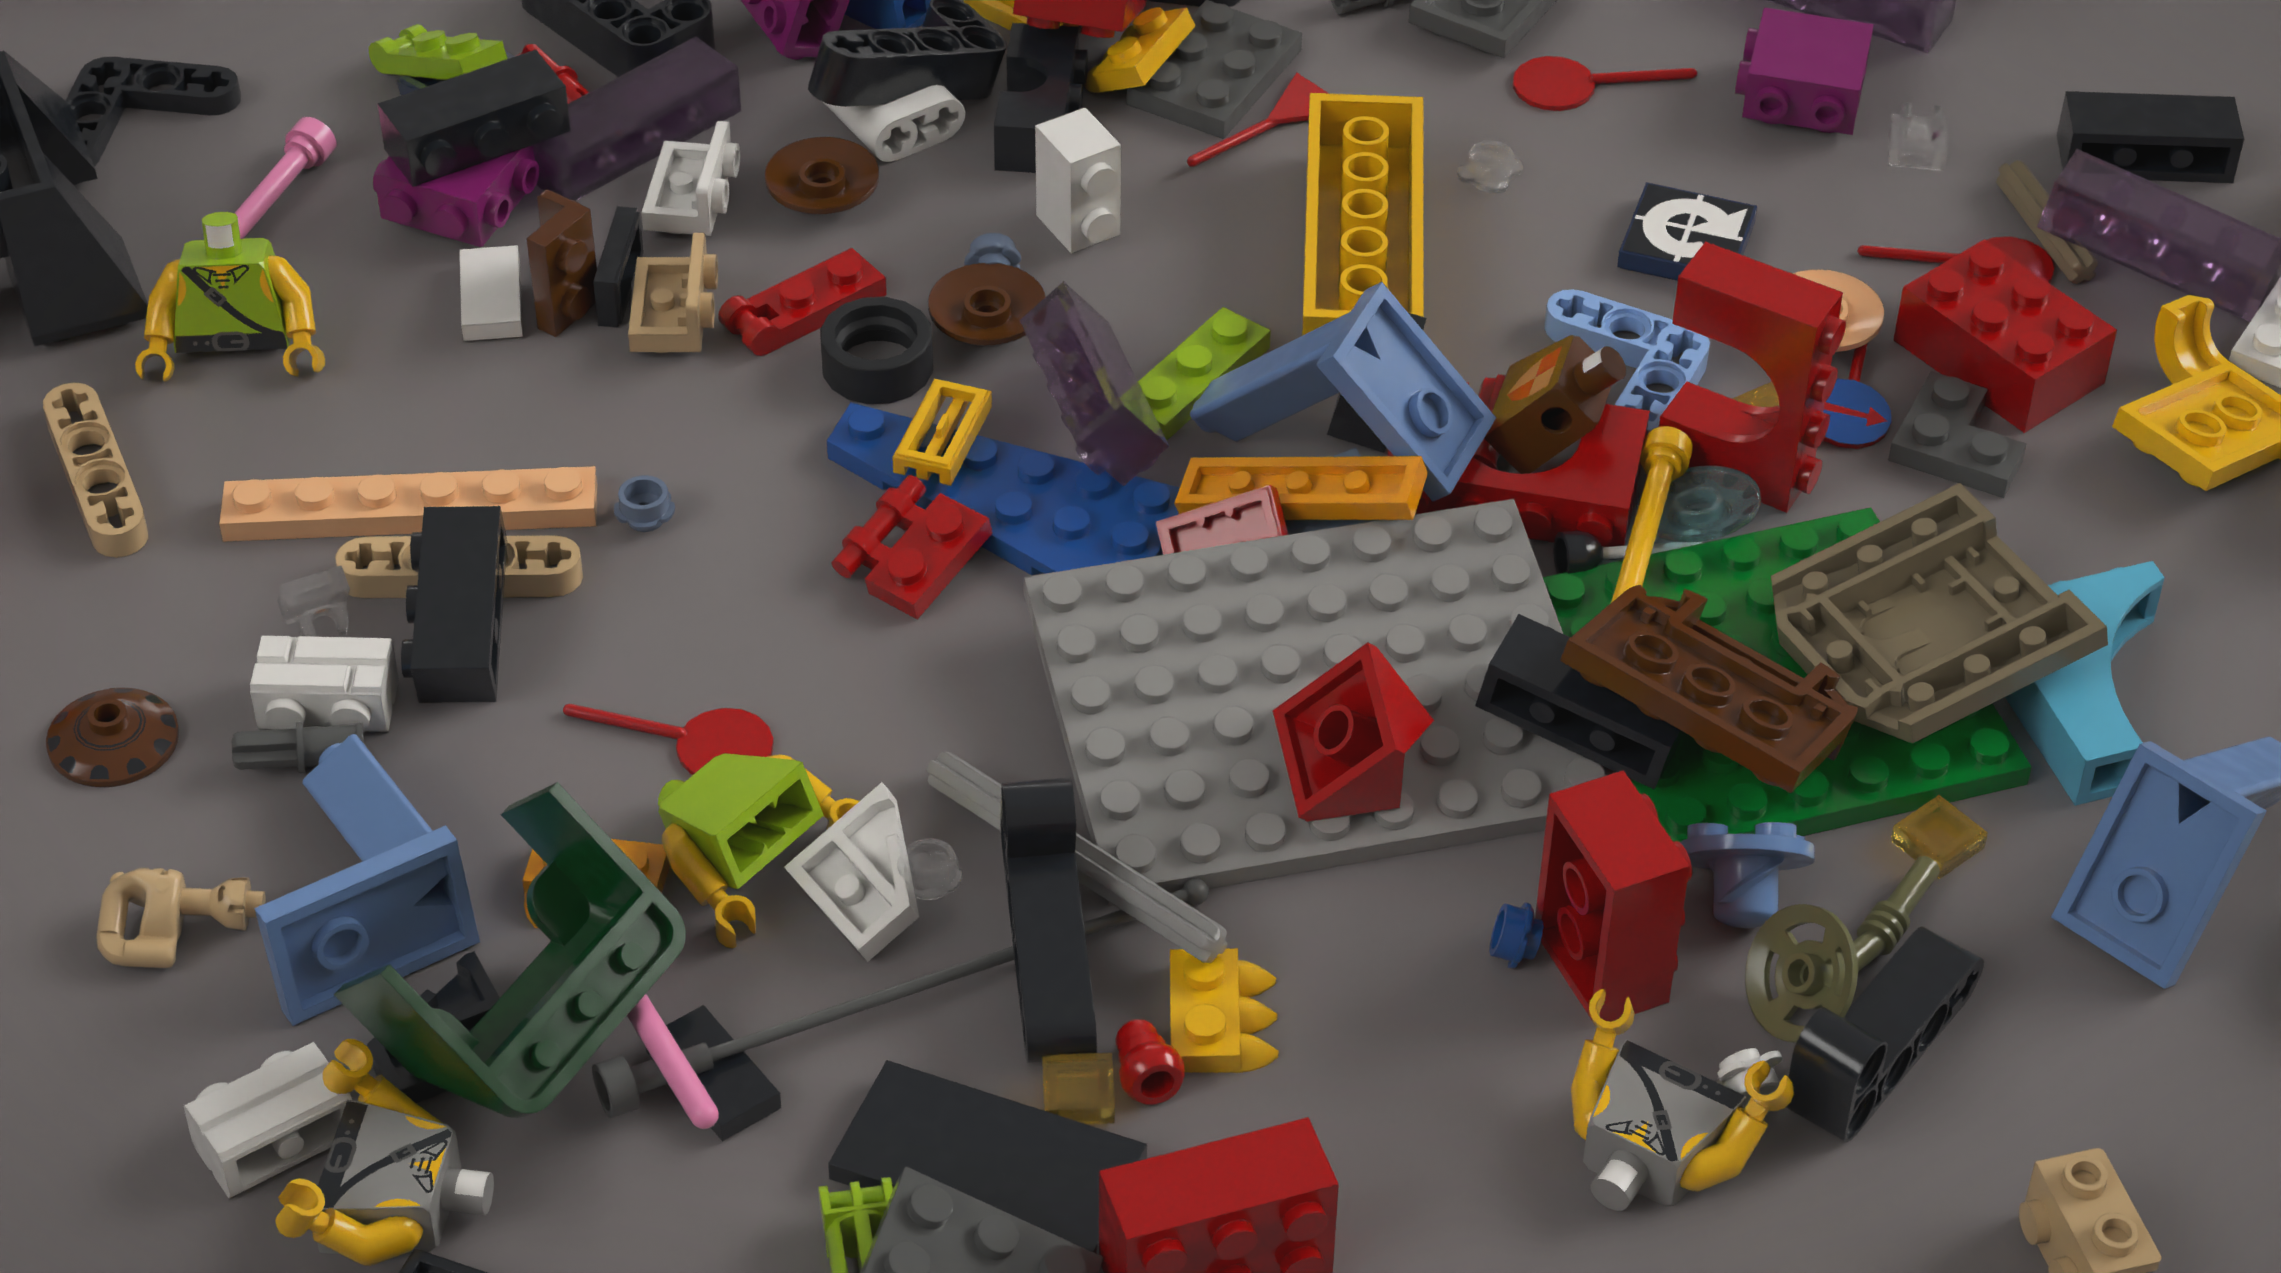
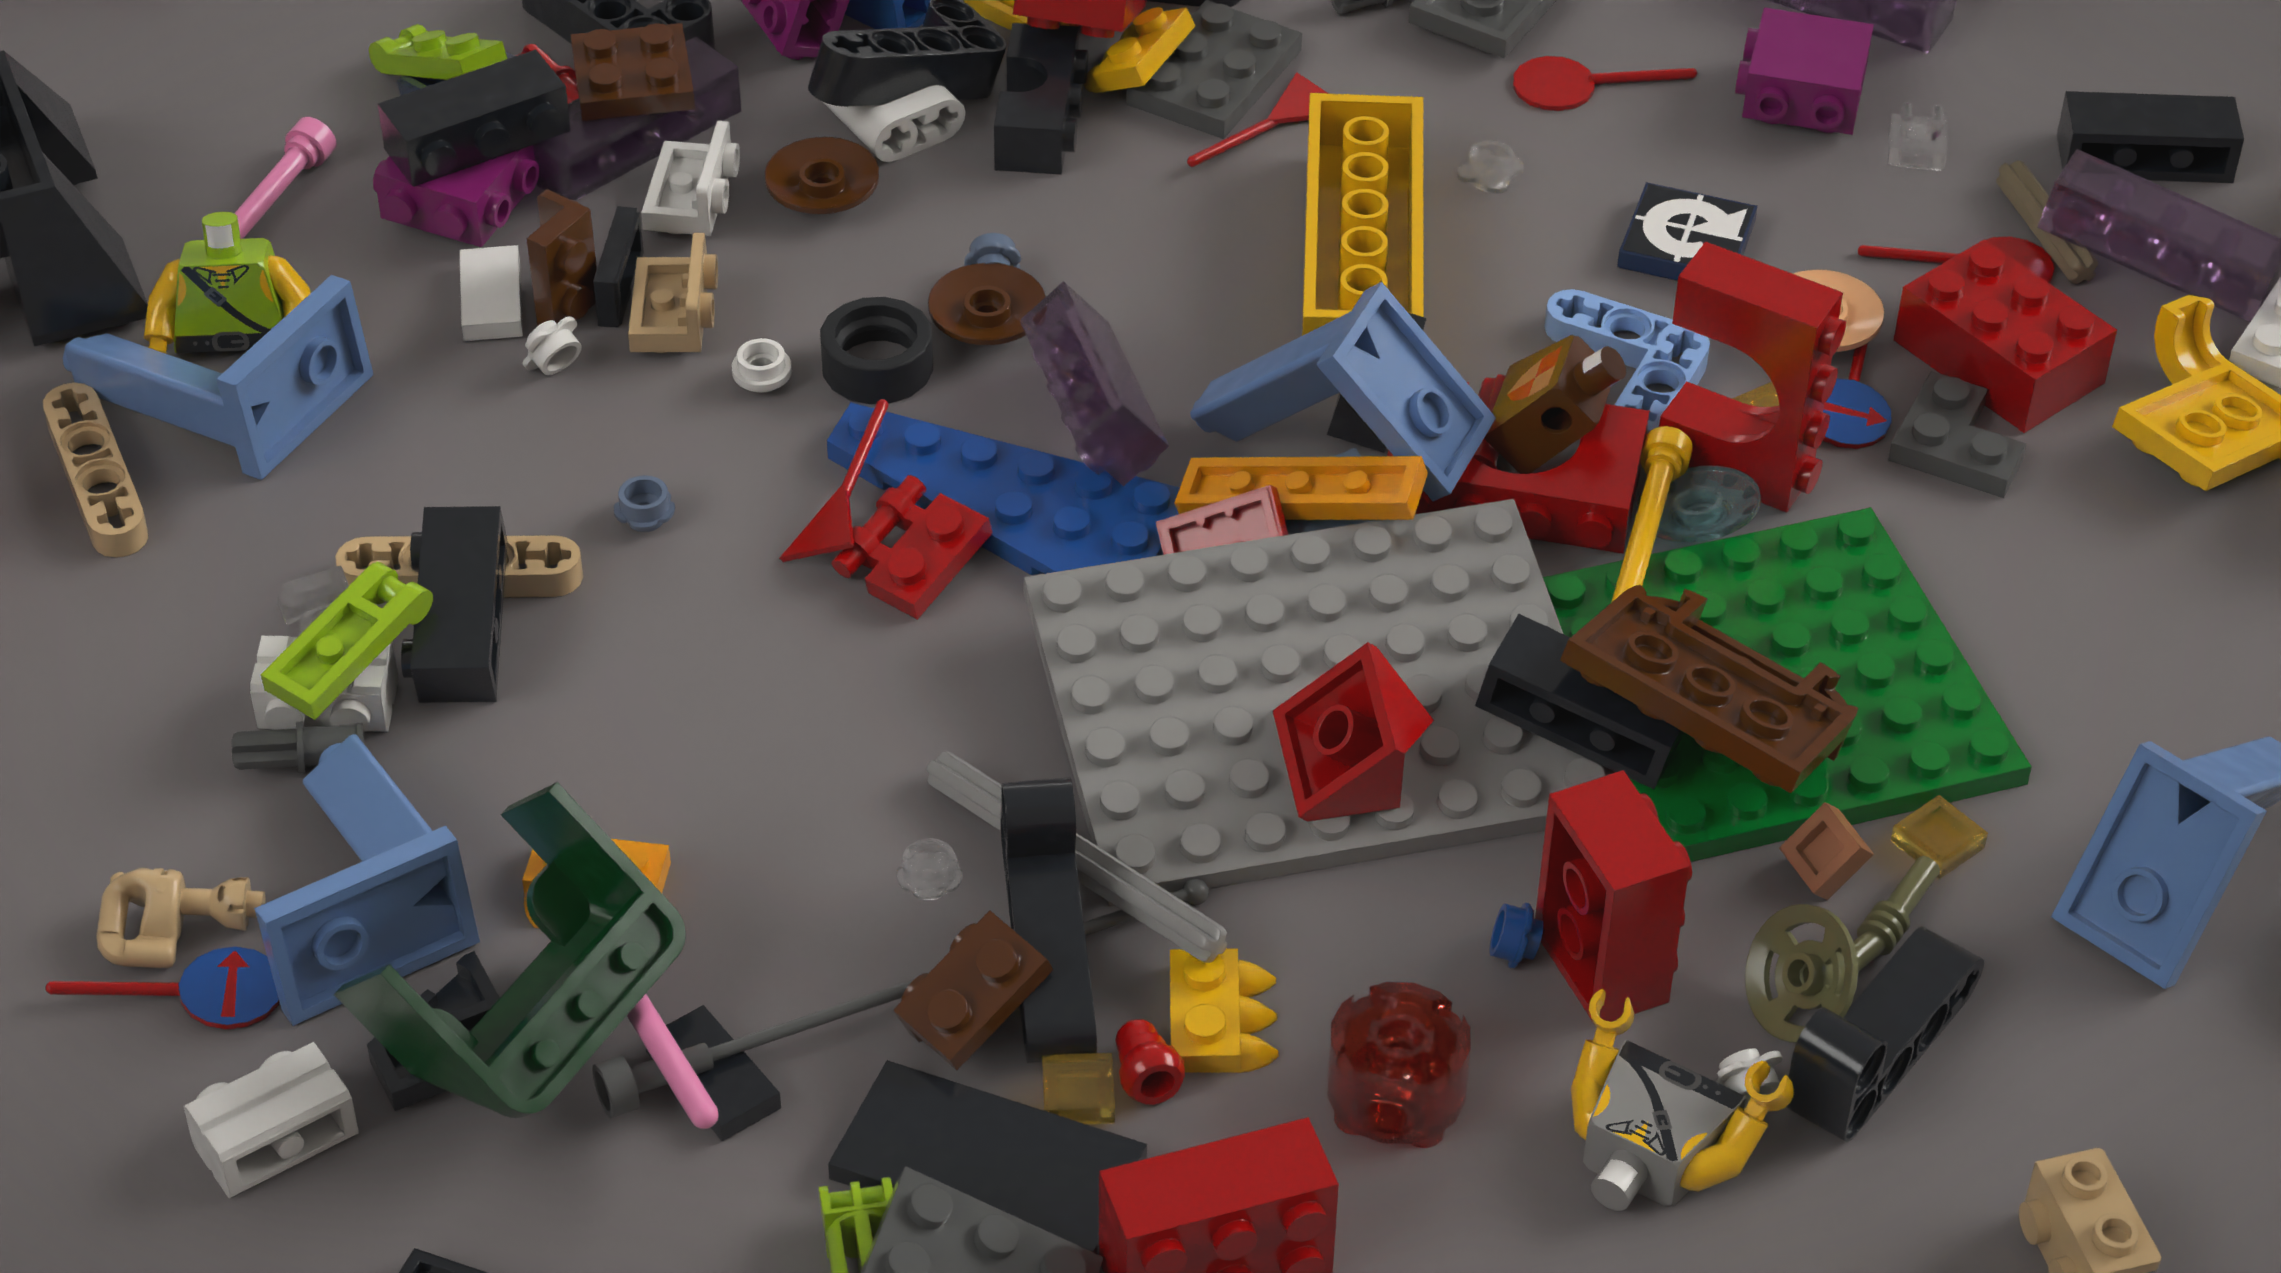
reddish brown dish [46,688,179,787] -> none
black beam [66,57,241,167] -> none
light nougat plate [219,466,598,542] -> none
torso [275,1039,494,1266] -> none
red piece [563,704,774,775] -> none
lime torso [658,753,859,948] -> none
red plate [718,248,887,356] -> none
white wing [784,782,919,962] -> none
yellow tile [892,378,992,486] -> none
white brick [1035,107,1121,253] -> none
lime plate [1116,307,1271,443] -> none
black hinge [1553,530,1703,574] -> none
medium blue plate [1680,822,1815,928] -> none
dark tan wedge [1771,483,2108,743] -> none
medium azure arch [2005,561,2165,806] -> none
none -> blue piece [45,946,280,1030]
none -> medium blue piece [63,275,374,480]
none -> lime plate [261,561,433,720]
none -> white plate [523,316,582,375]
none -> reddish brown plate [570,23,695,121]
none -> white plate [732,338,792,393]
none -> red piece [779,399,888,562]
none -> reddish brown bracket [893,910,1054,1070]
none -> clear red brick [1327,982,1471,1148]
none -> nougat plate [1779,802,1874,900]

